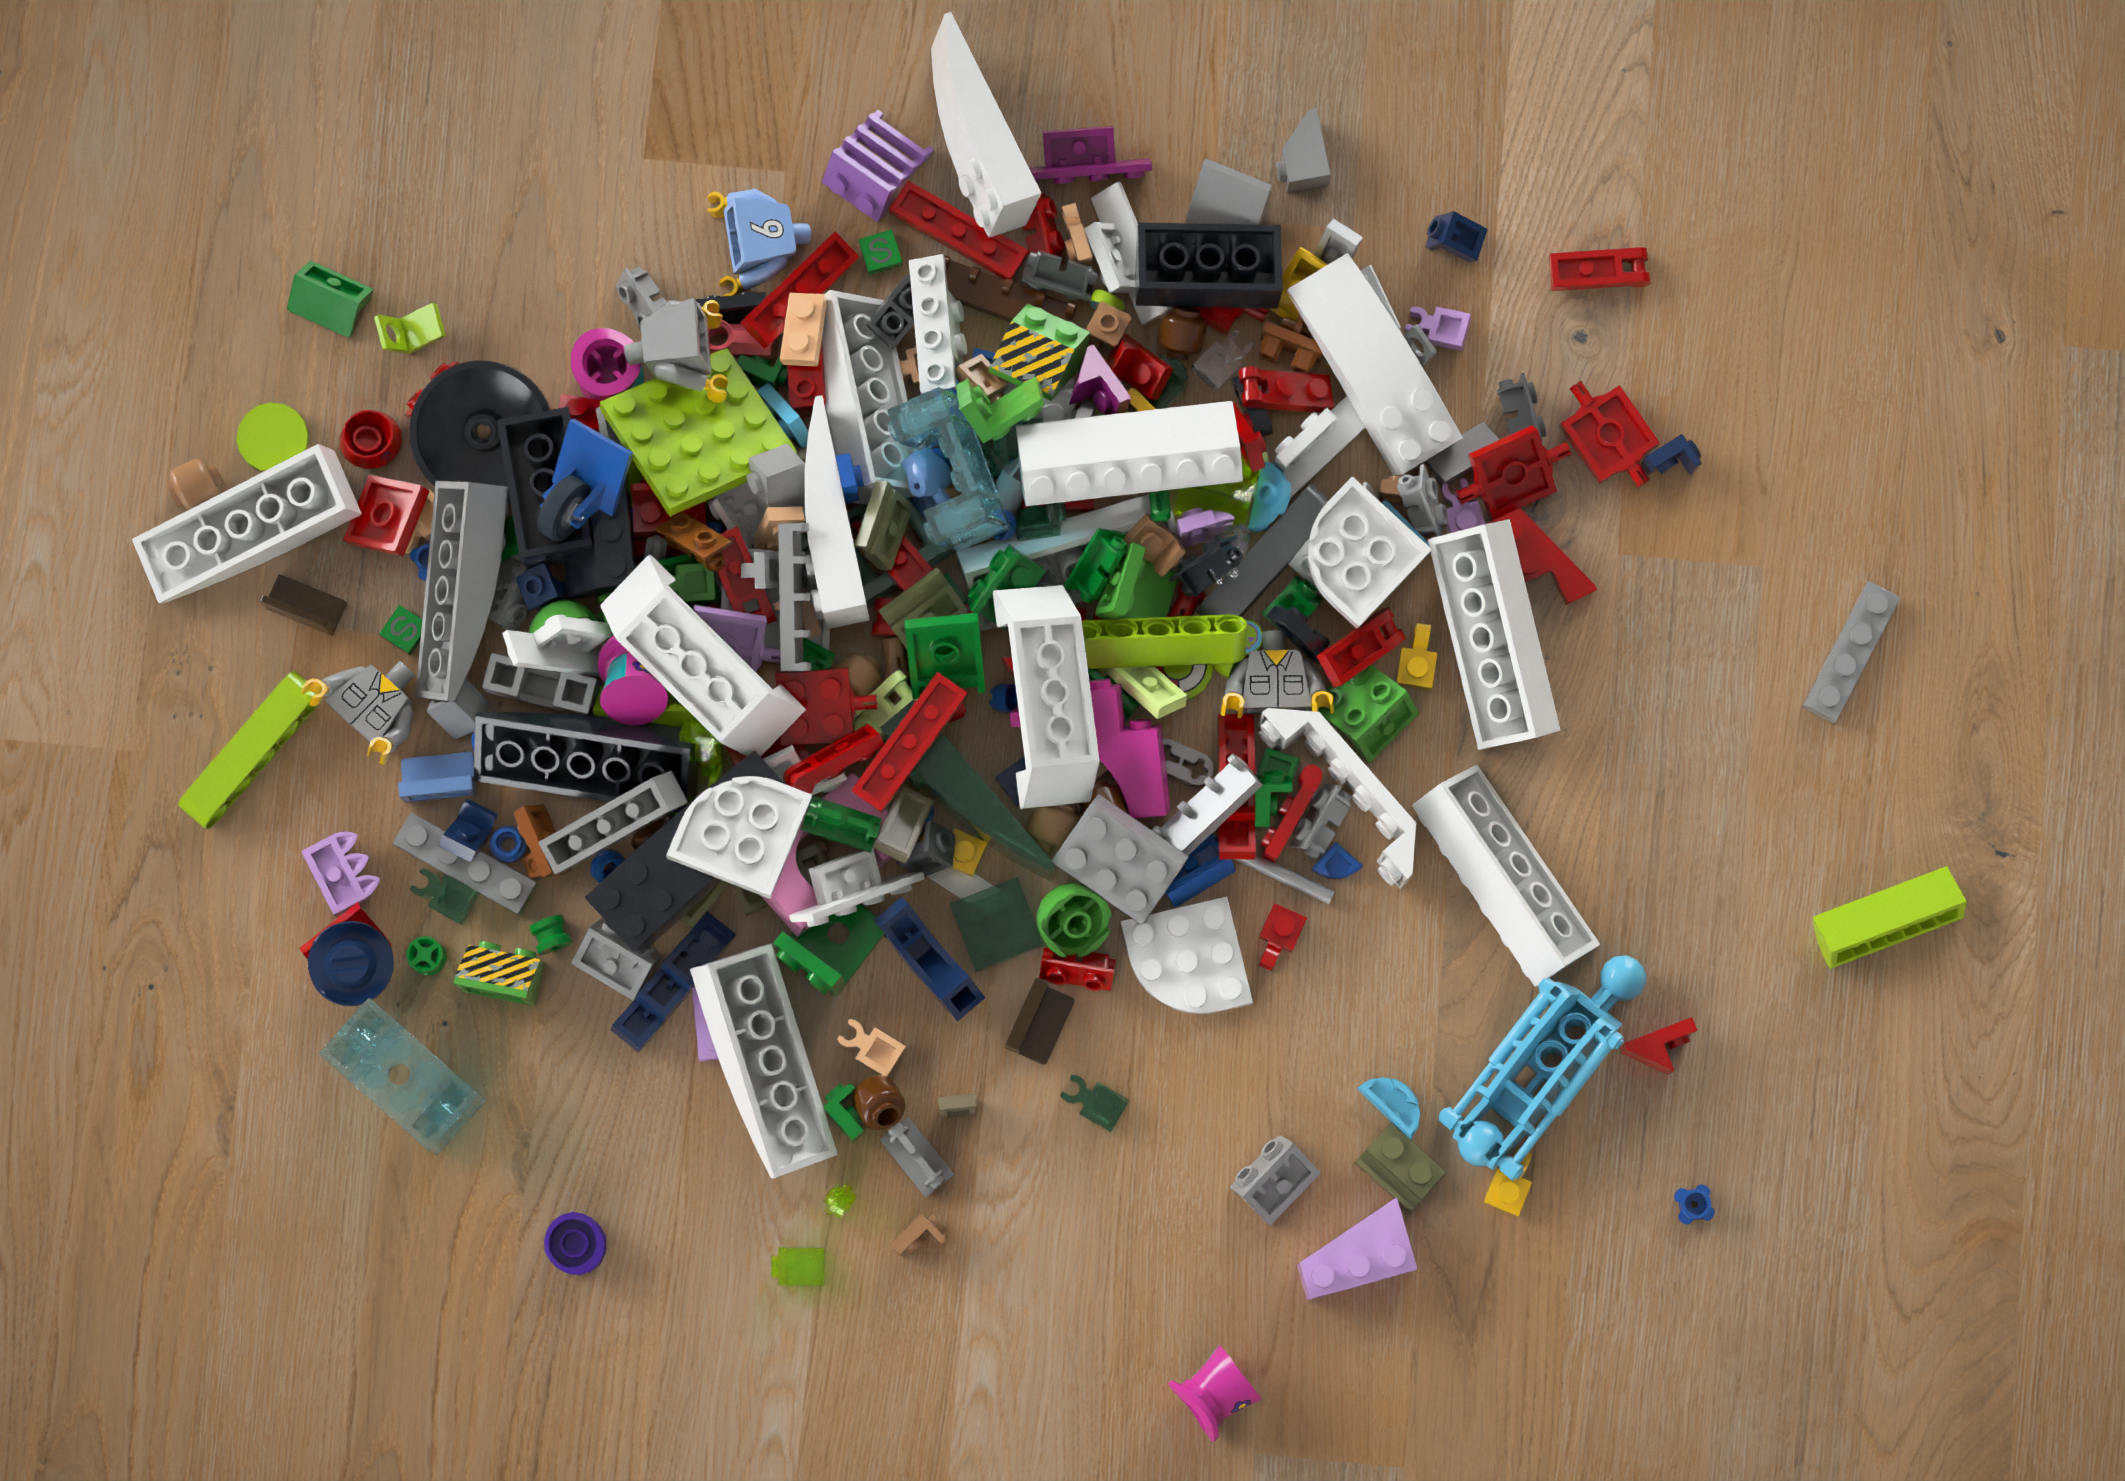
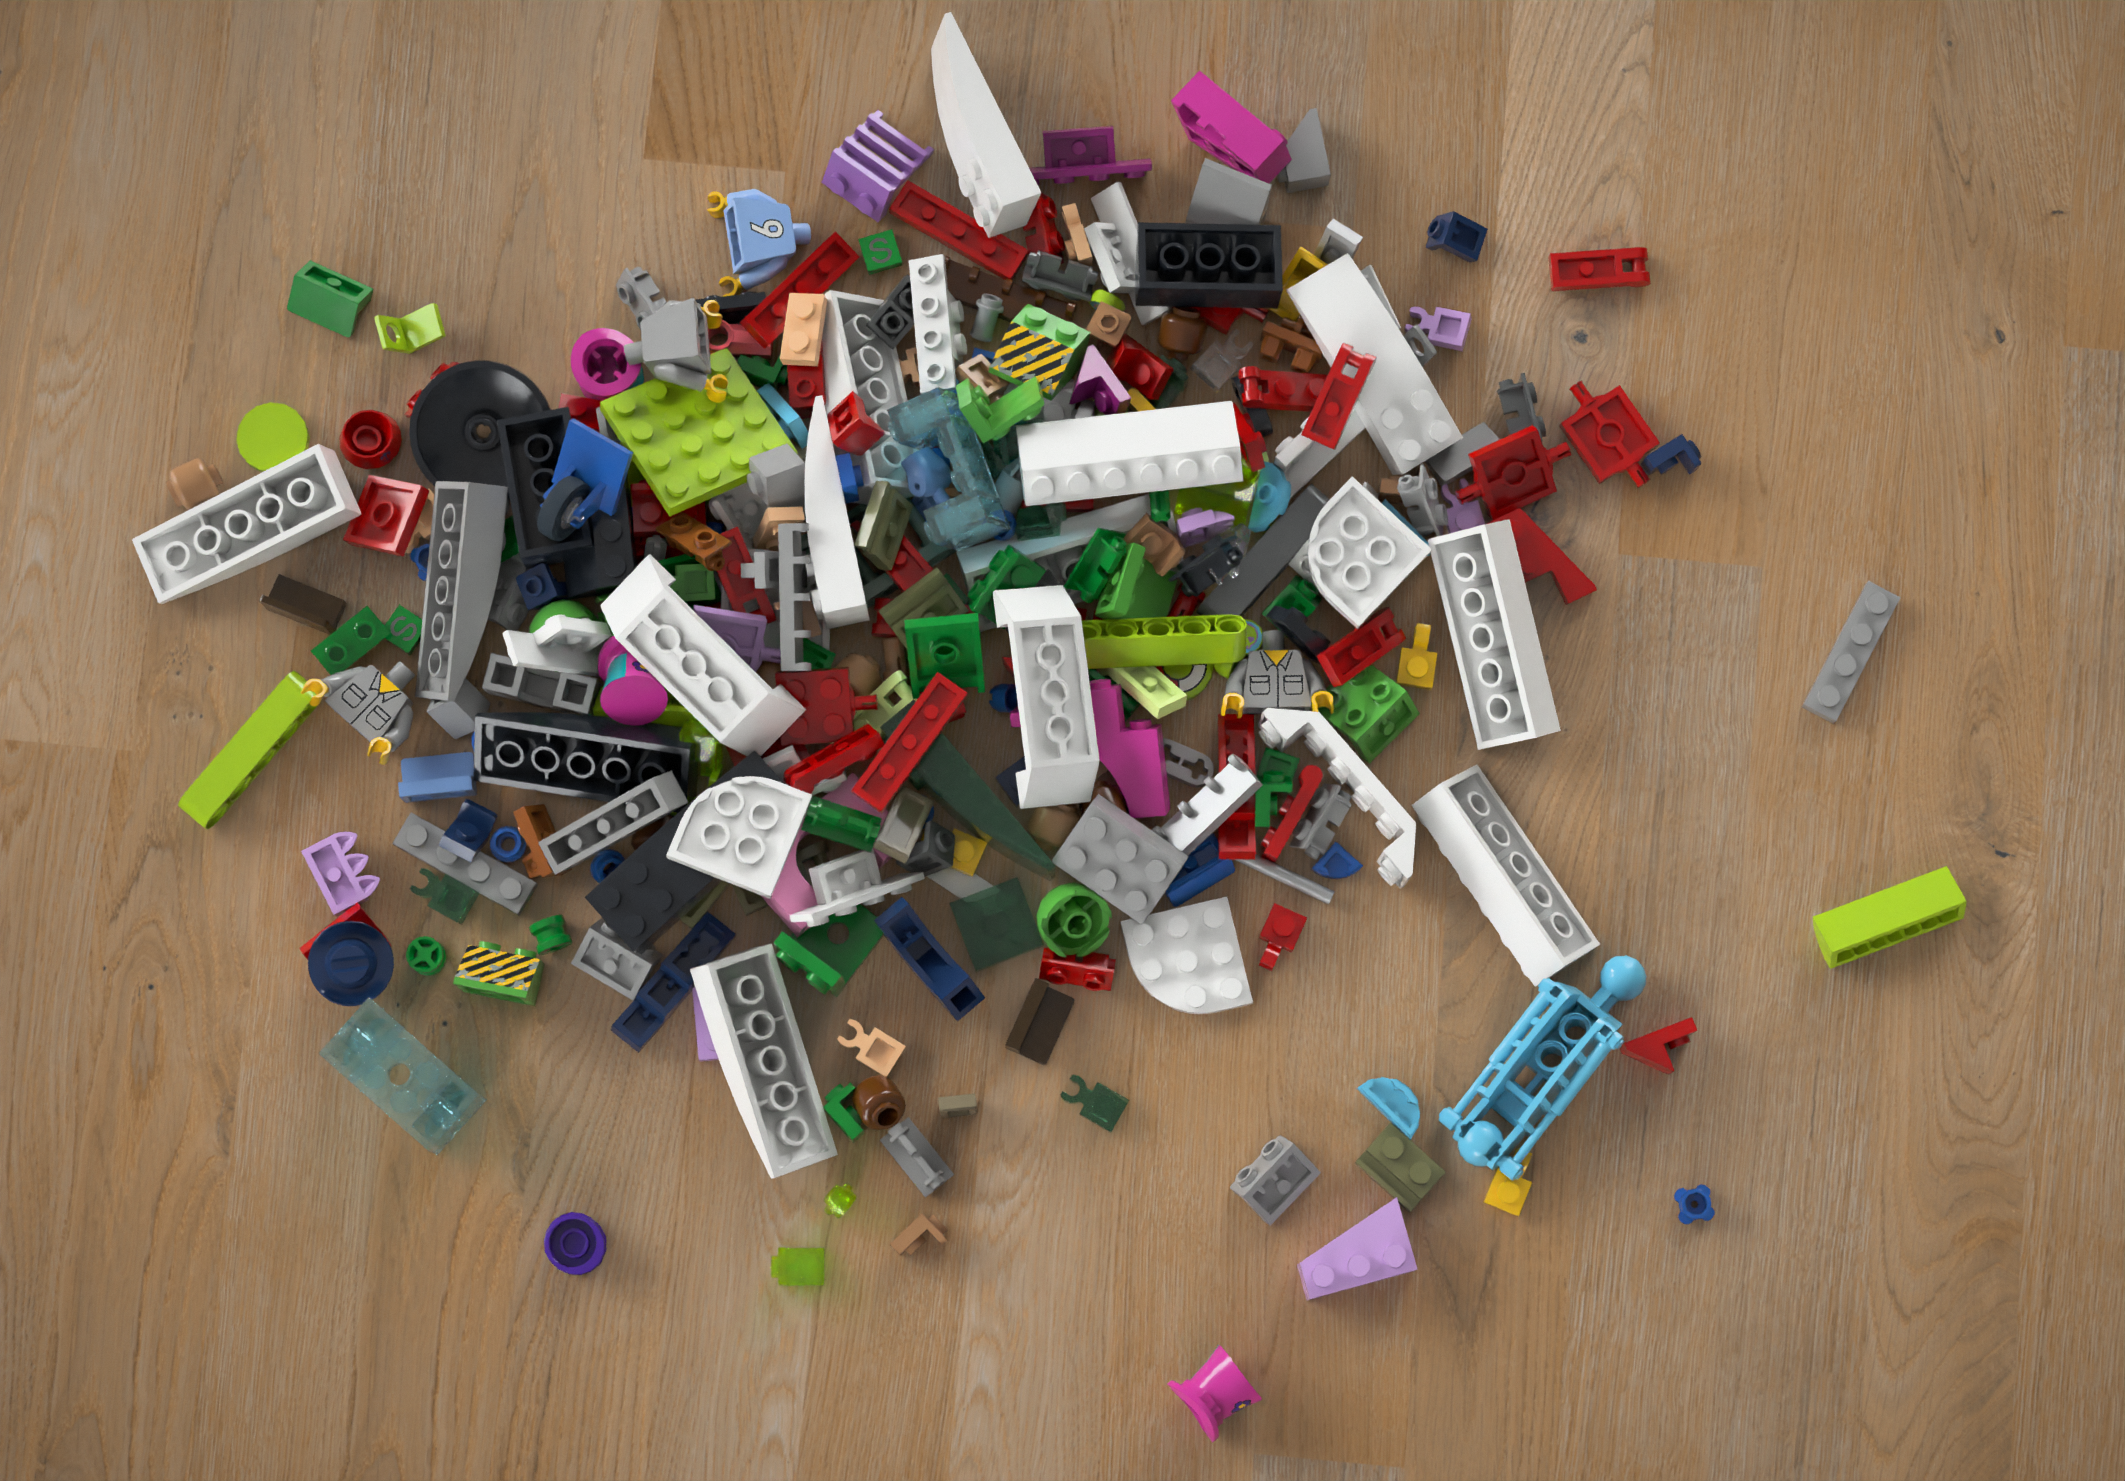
none -> green hinge [310,605,391,675]
none -> red slope [827,391,885,456]
none -> light grey pin [970,294,1004,342]
none -> dark pink wedge [1171,70,1292,184]
none -> red plate [1301,343,1377,450]

